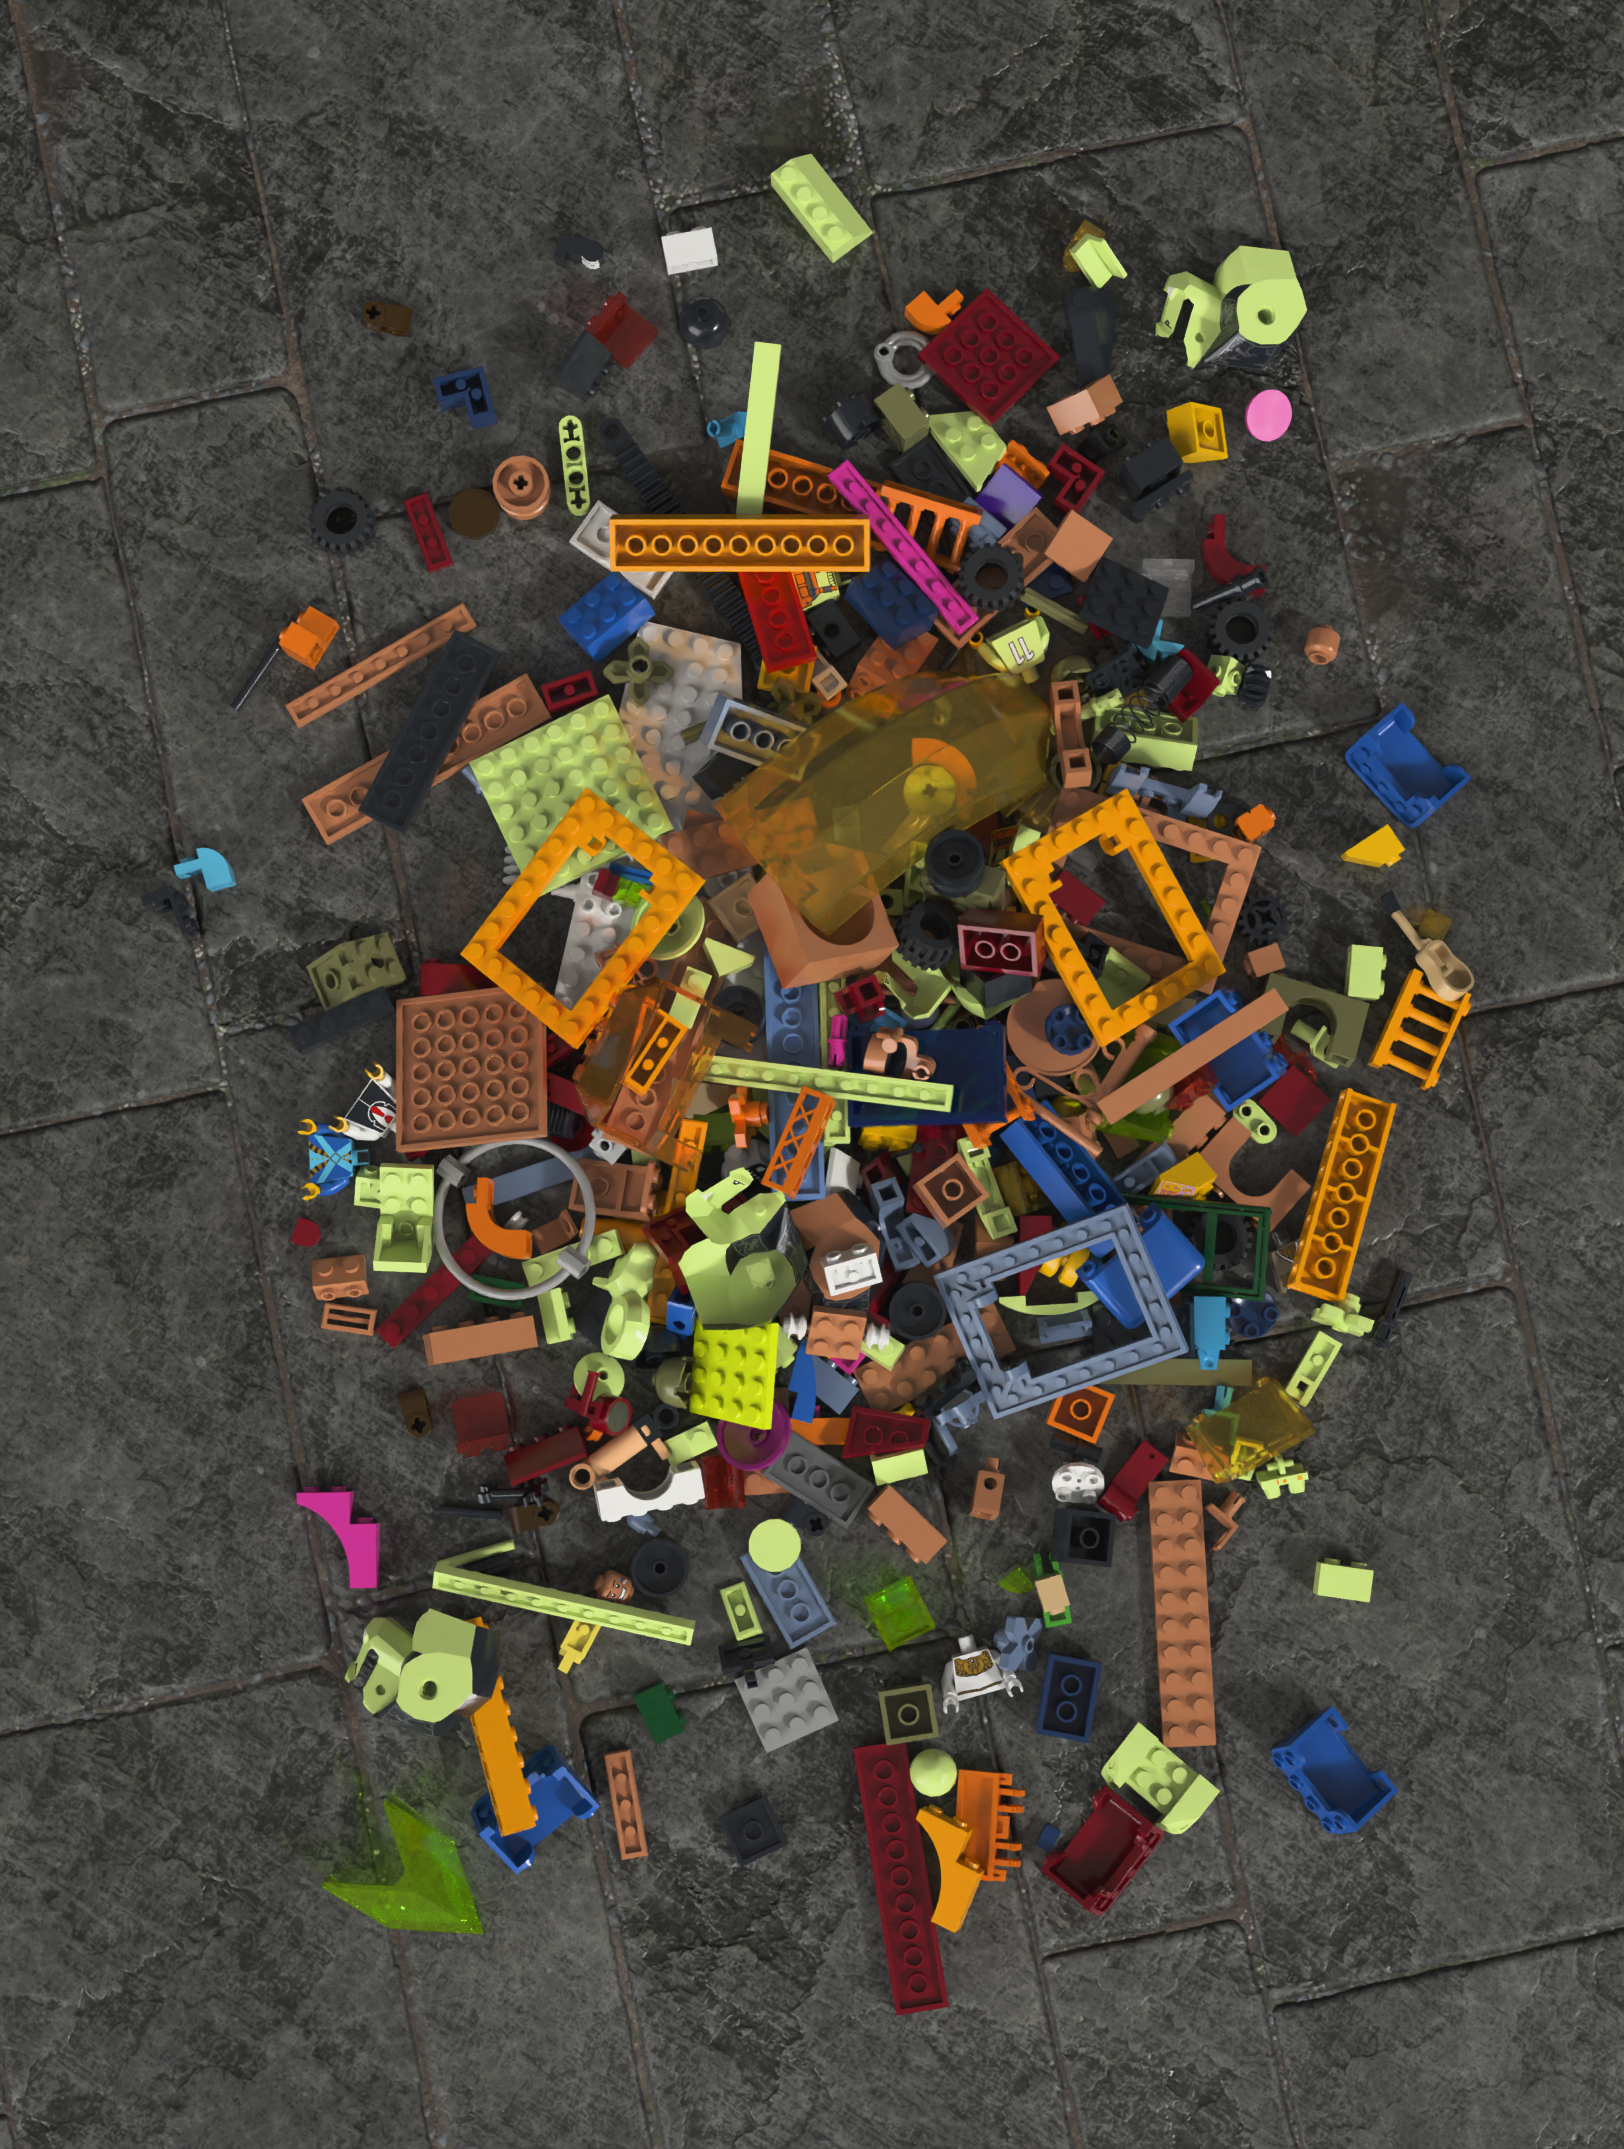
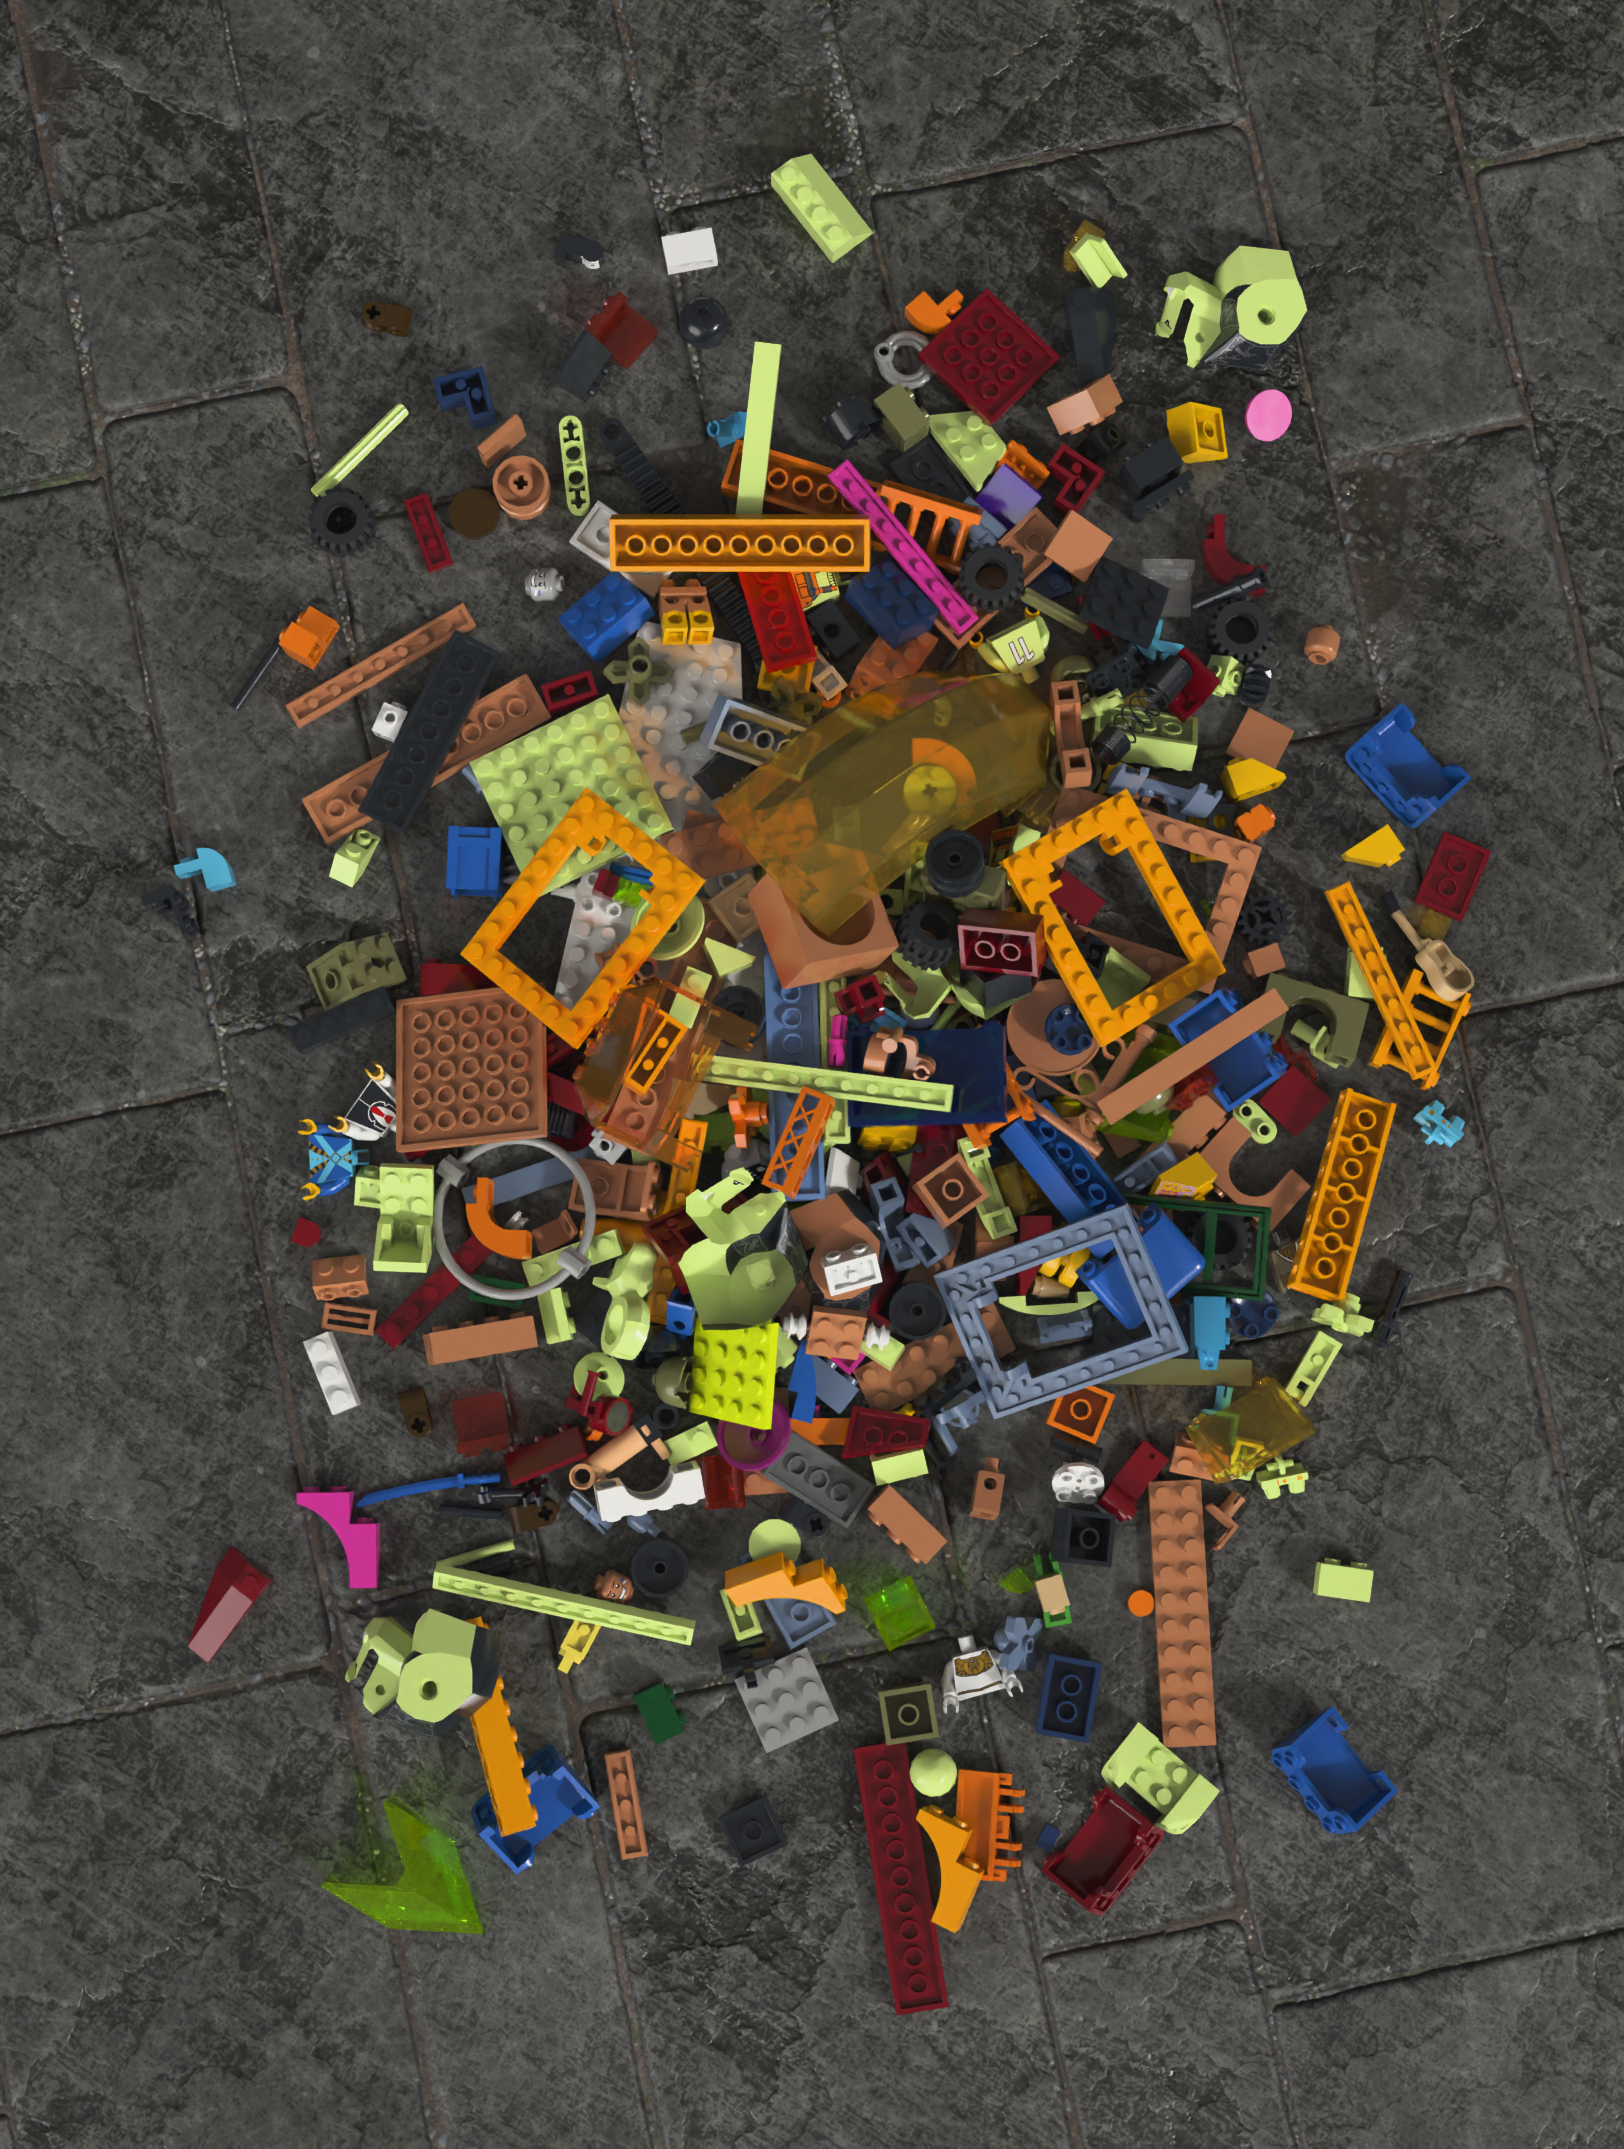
none -> dark red wedge [187,1546,274,1663]
none -> white brick [303,1332,361,1415]
none -> yellowish green axle [311,403,409,497]
none -> yellowish green slope [329,828,380,887]
none -> blue sword [356,1472,501,1507]
none -> white brick [372,702,409,743]
none -> blue container [446,826,506,901]
none -> nougat tile [477,414,526,469]
none -> light grey head [525,567,565,602]
none -> sand blue axle [567,1489,614,1535]
none -> hips [657,579,714,645]
none -> light orange arch [725,1551,848,1614]
none -> tan cone [1029,1273,1070,1298]
none -> orange tile [1127,1589,1154,1617]
none -> yellow slope [1220,757,1286,804]
none -> nougat tile [1225,708,1294,769]
none -> light orange tile [1324,881,1438,1081]
none -> dark red tile [1413,831,1491,922]
none -> medium azure hips [1413,1100,1465,1147]

